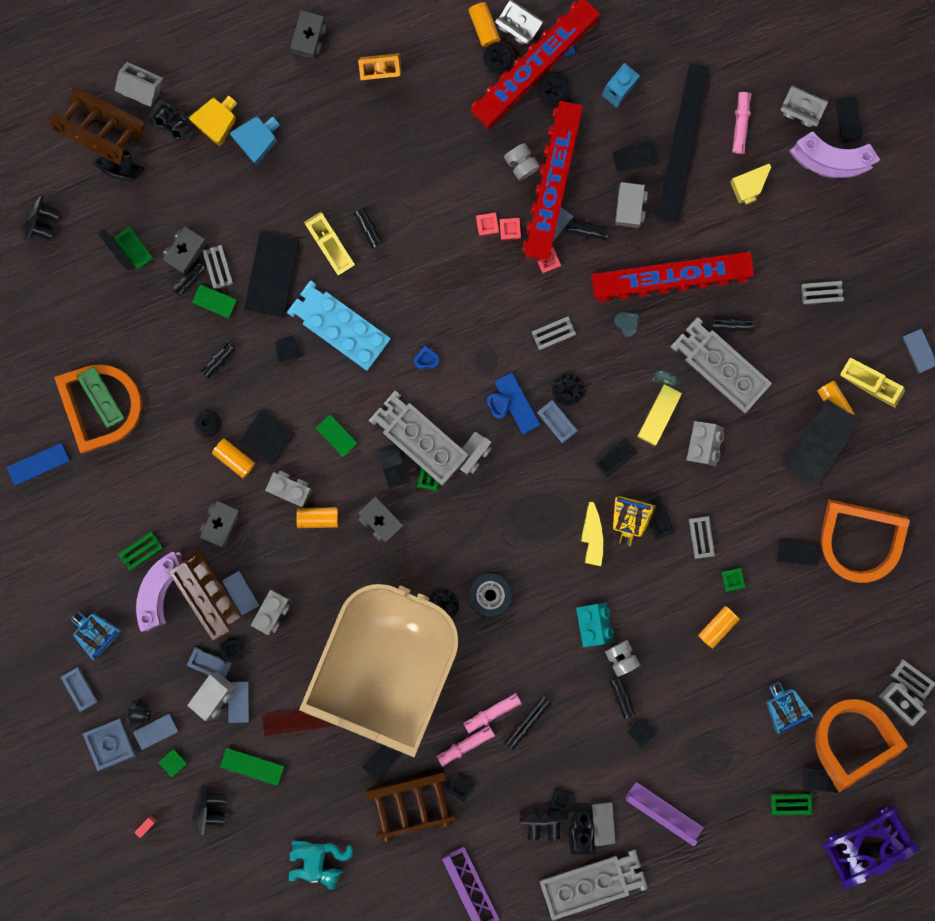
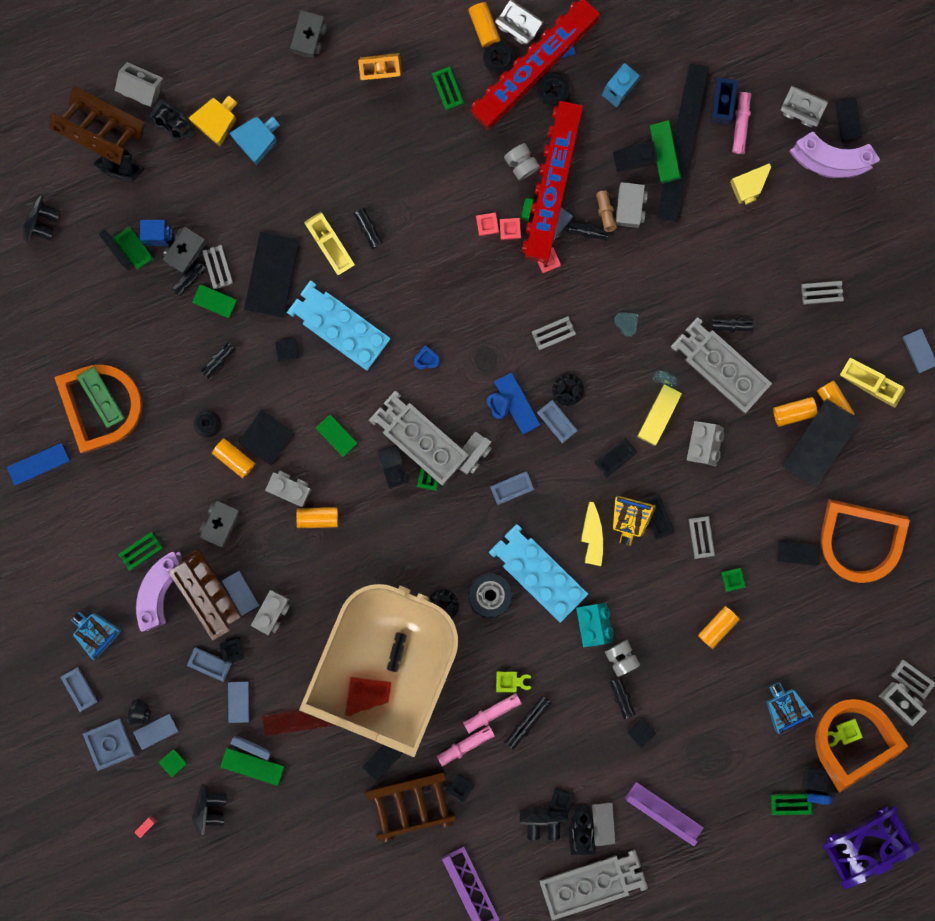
light grey brick [187,672,236,721] -> none
teal animal [289,841,353,889] -> none
dark grey brick [358,496,403,543] -> none
red brick [591,252,754,303] -> none
none -> blue brick [140,220,173,246]
none -> sand blue tile [230,735,272,760]
none -> clear red wing [345,676,391,716]
none -> black axle [387,632,407,672]
none -> green tile [431,66,464,111]
none -> medium azure hinge [489,524,588,623]
none -> sand blue tile [490,471,535,505]
none -> lime plate [496,671,531,692]
none -> green tile [521,198,533,222]
none -> medium nougat pin [596,191,617,232]
none -> green tile [650,120,681,183]
none -> dark blue brick [710,78,738,125]
none -> light orange pin [773,397,818,427]
none -> blue tile [807,793,833,804]
none -> lime plate [828,718,863,747]

